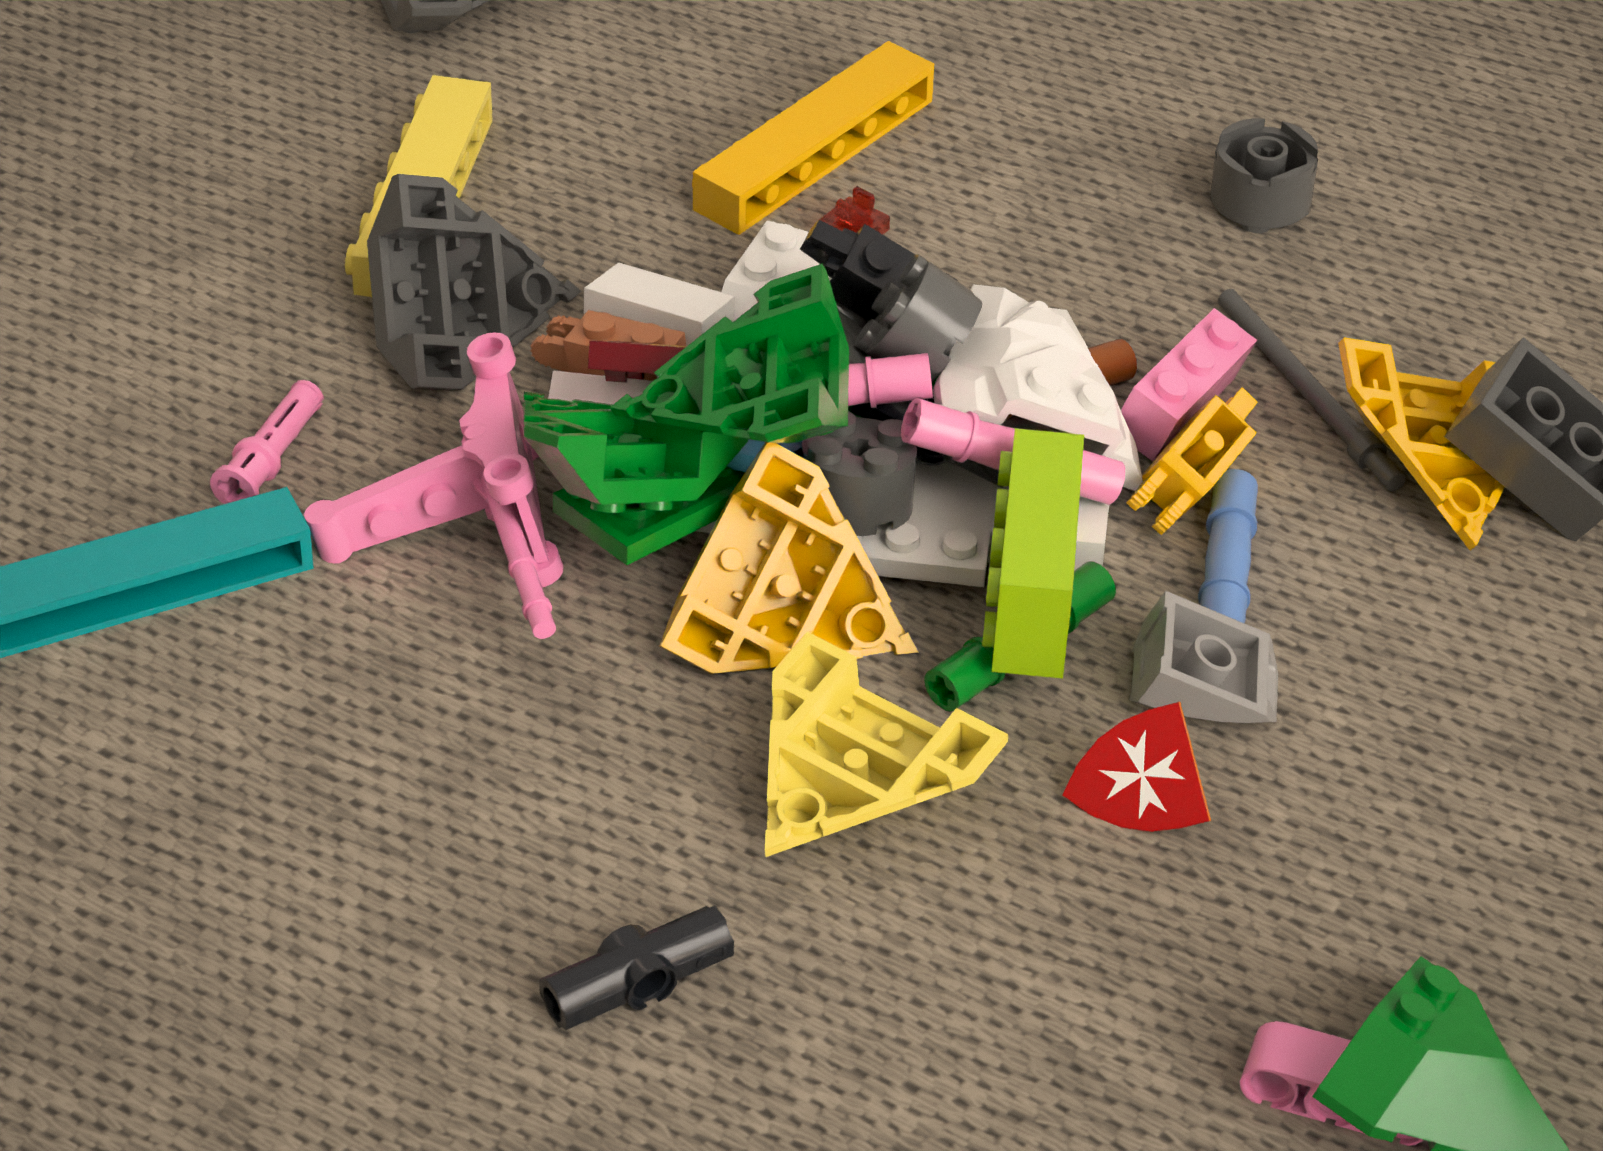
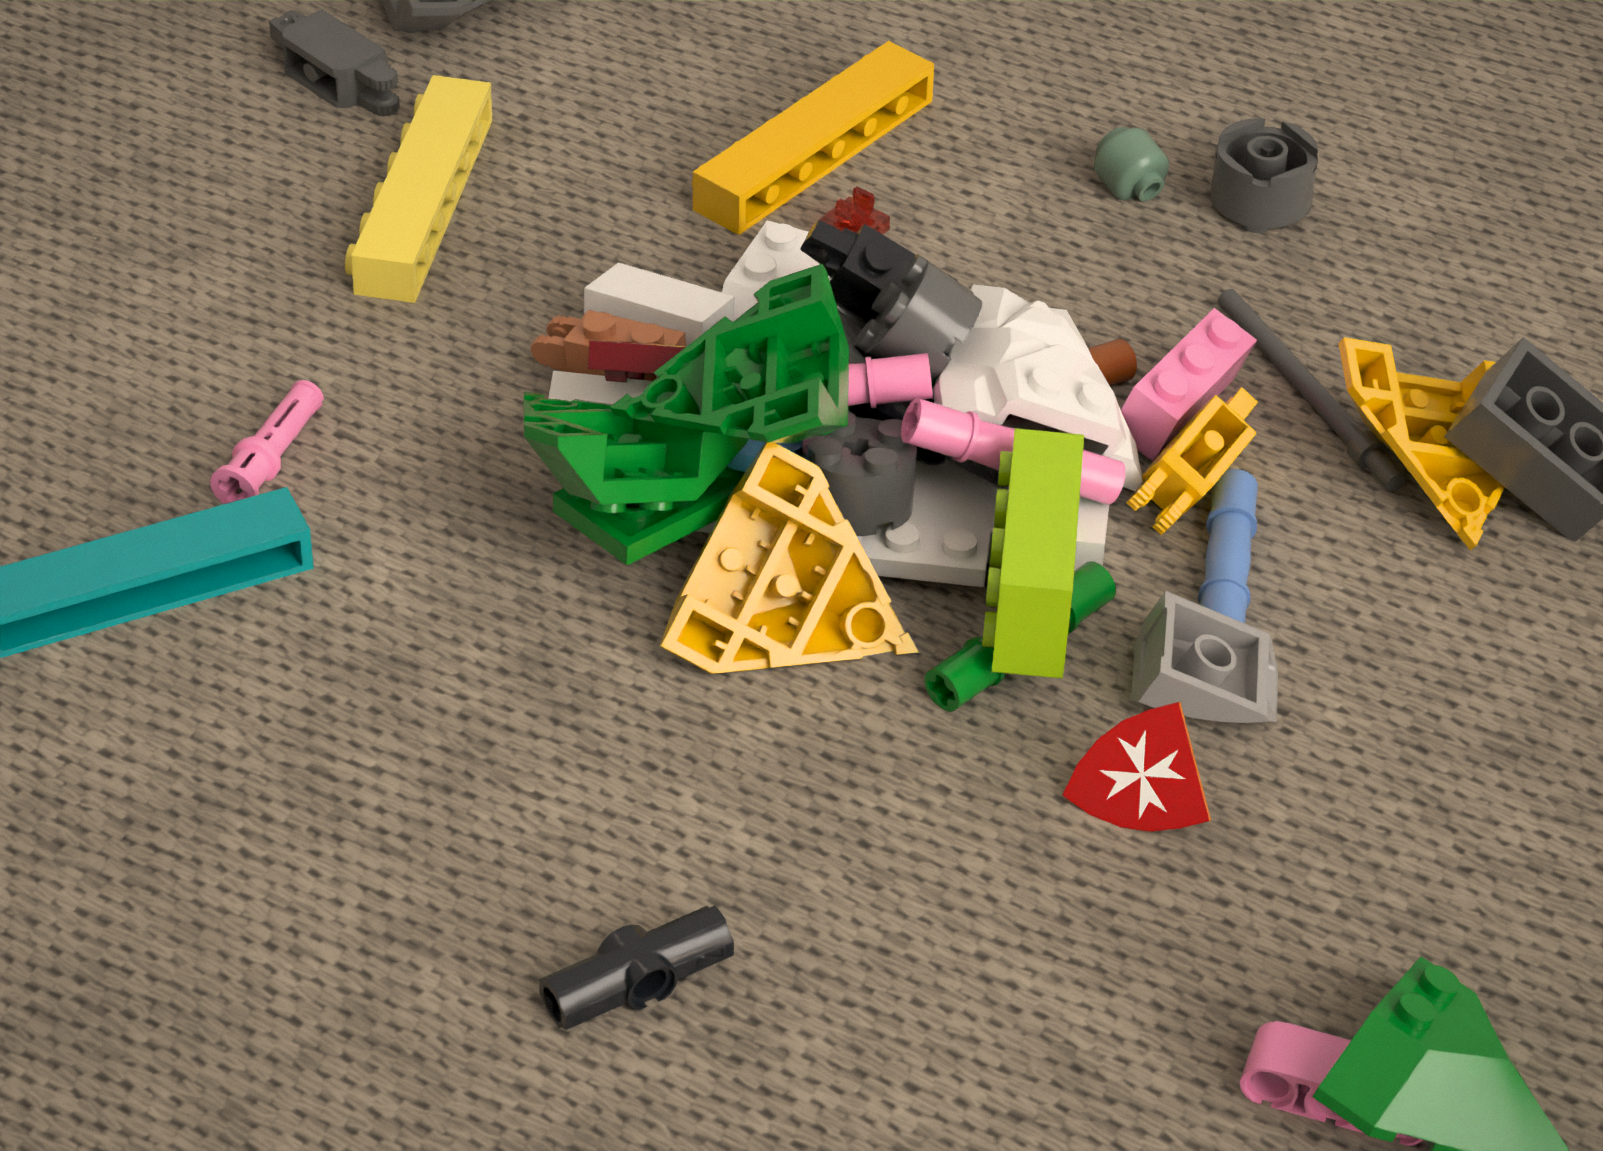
bright pink piece [304,332,563,639] -> none
dark grey wedge [367,174,582,391] -> none
light yellow wedge [765,632,1008,857] -> none
none -> dark grey hinge [269,9,400,117]
none -> sand green head [1094,127,1169,201]

